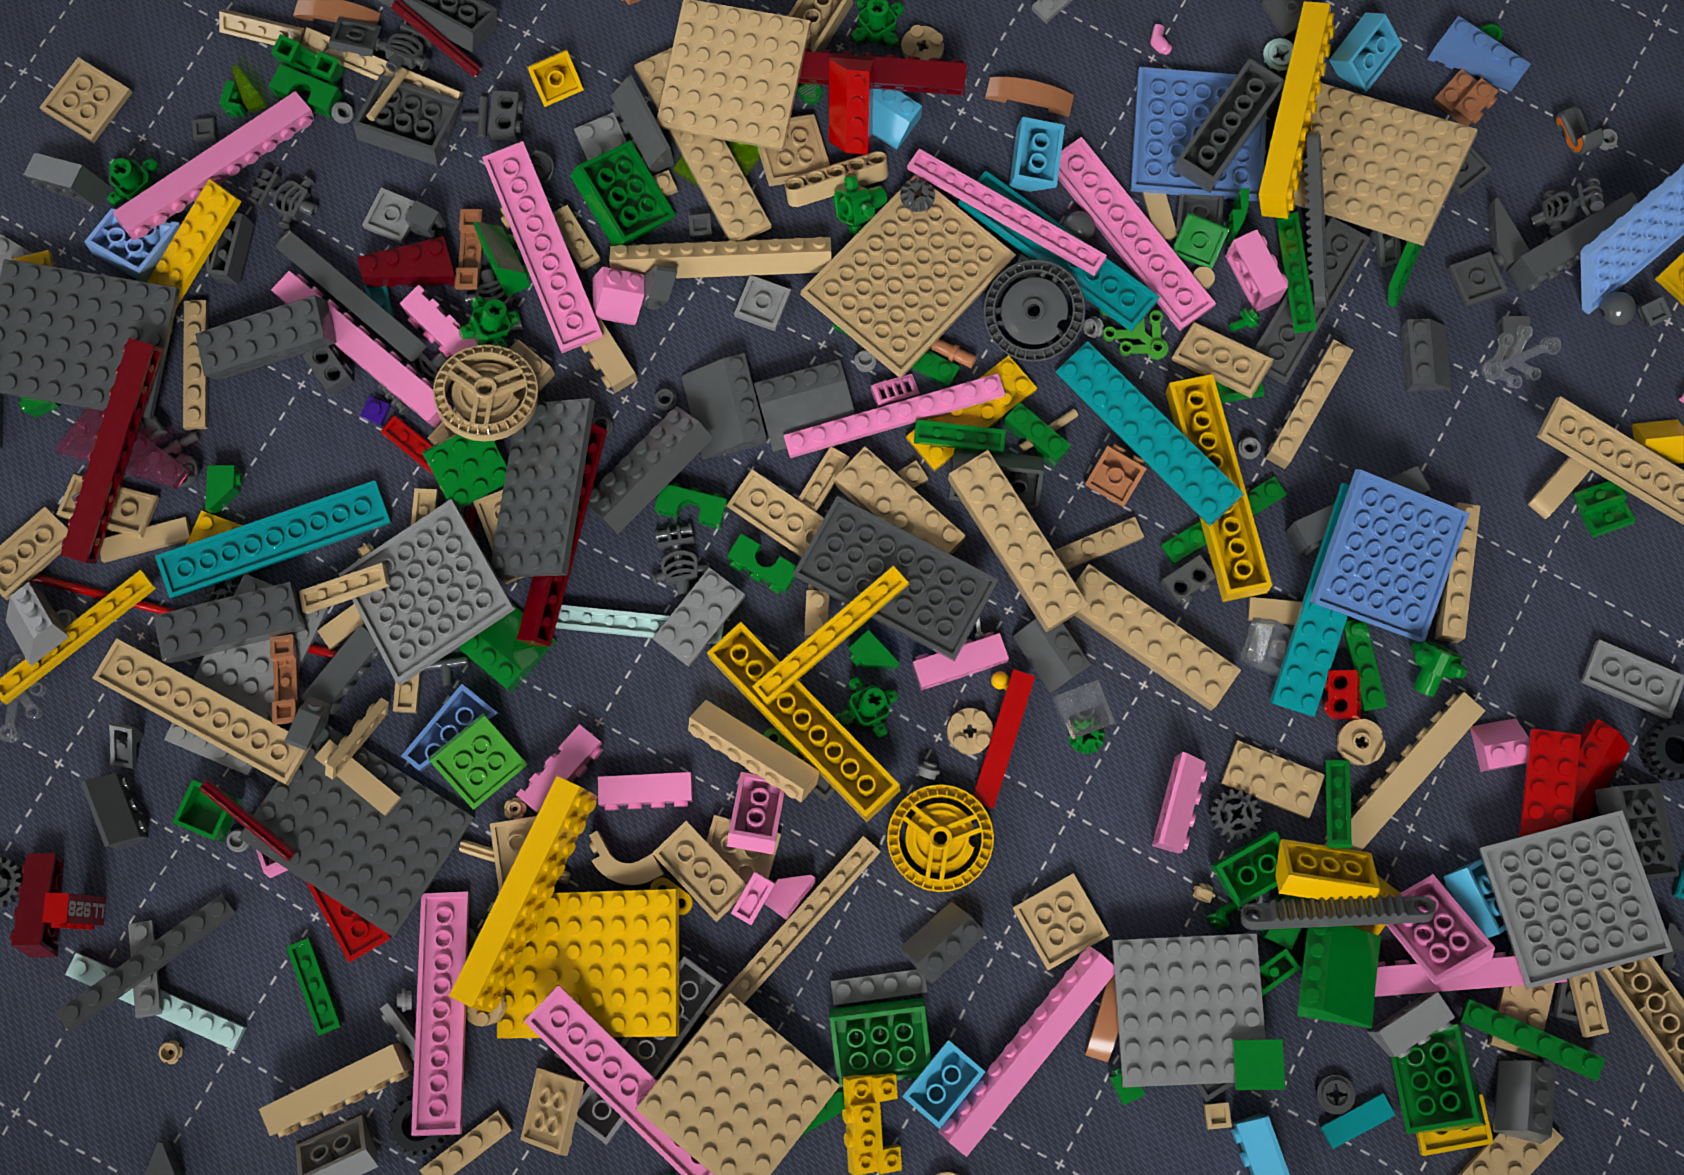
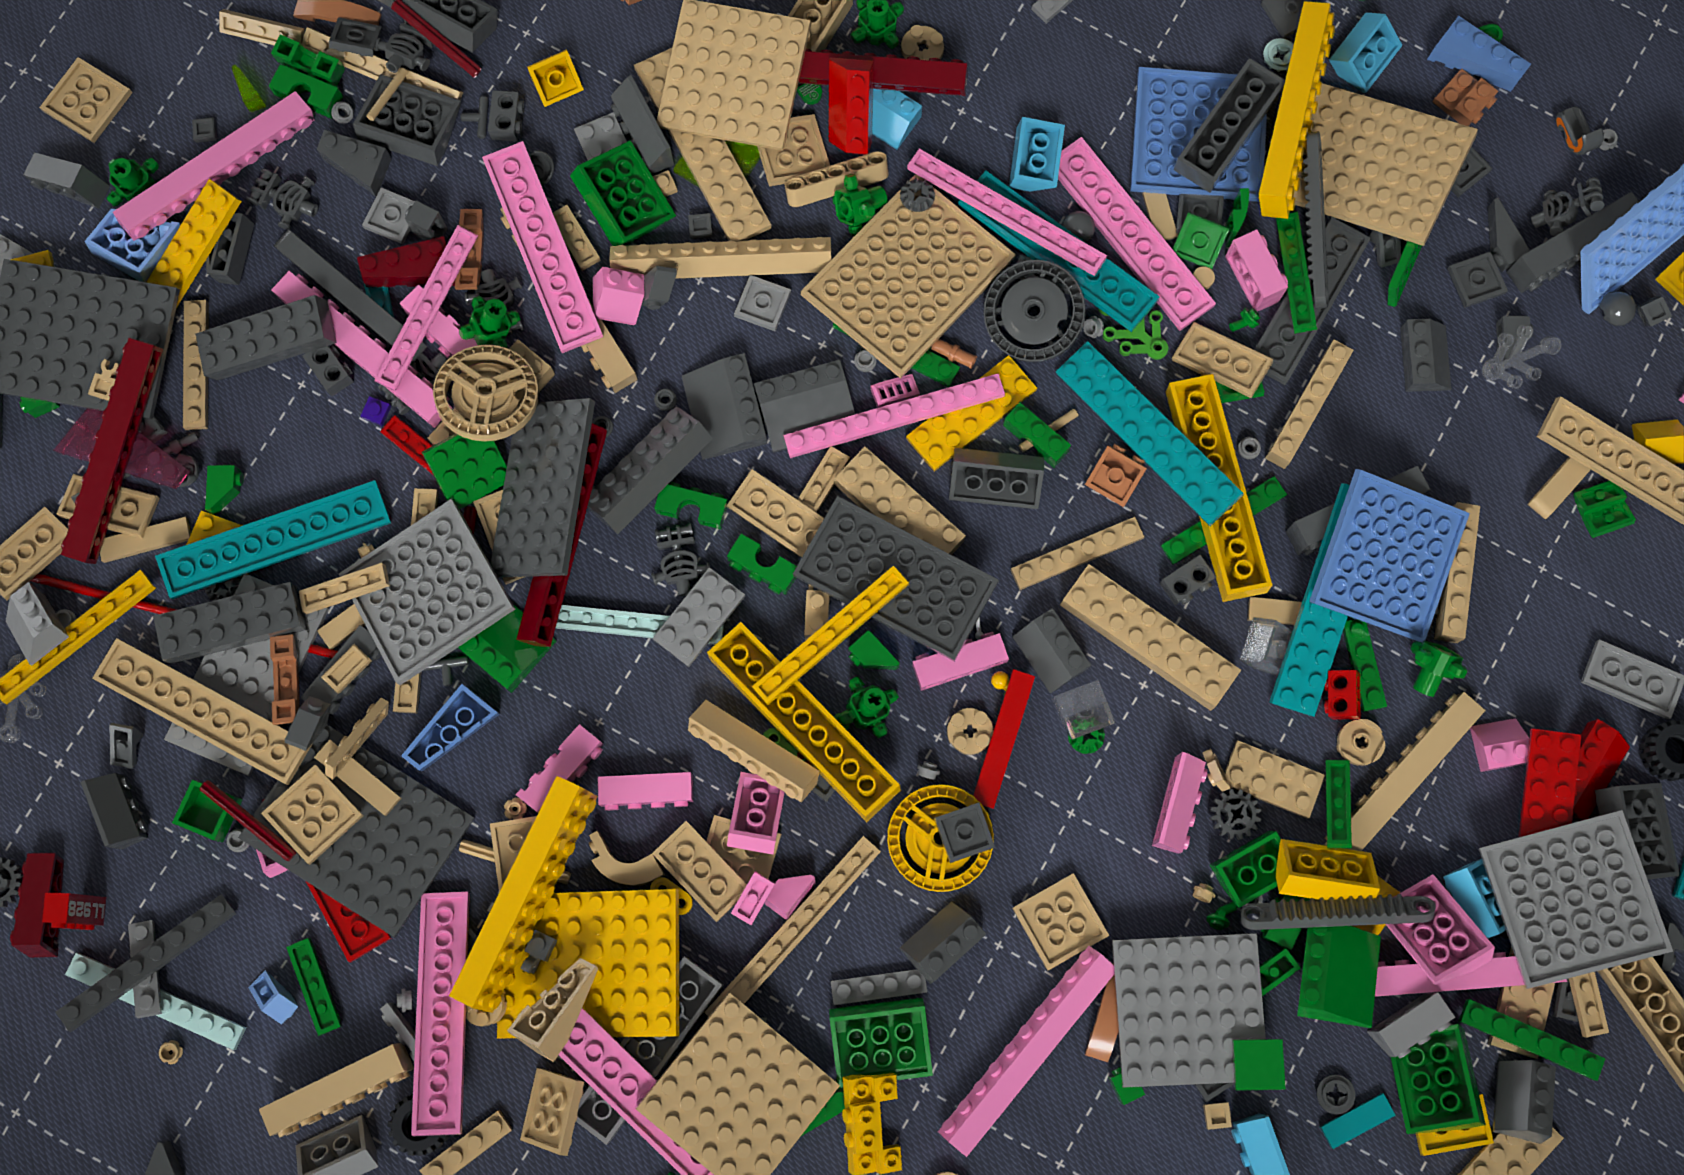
green bracket [219,80,247,118] -> none
bright green plate [428,713,528,810] -> none
green slope [473,221,530,297] -> none
tan plate [897,461,928,489] -> none
medium azure slope [902,1040,985,1129] -> none
green plate [914,419,1006,454] -> none
tan brick [948,450,1088,633] -> none
nougat slope [985,77,1074,117] -> none
bright pink arm [1151,24,1172,55] -> none
none -> tan plate [88,359,120,401]
none -> light blue slope [248,970,298,1025]
none -> tan plate [261,765,363,865]
none -> dark grey wedge [317,130,391,197]
none -> tan tile [321,644,372,694]
none -> bright pink tile [375,225,478,391]
none -> tan wedge [507,958,598,1062]
none -> dark grey plate [521,929,558,974]
none -> dark grey plate [934,803,995,863]
none -> tan plate [1203,749,1231,792]

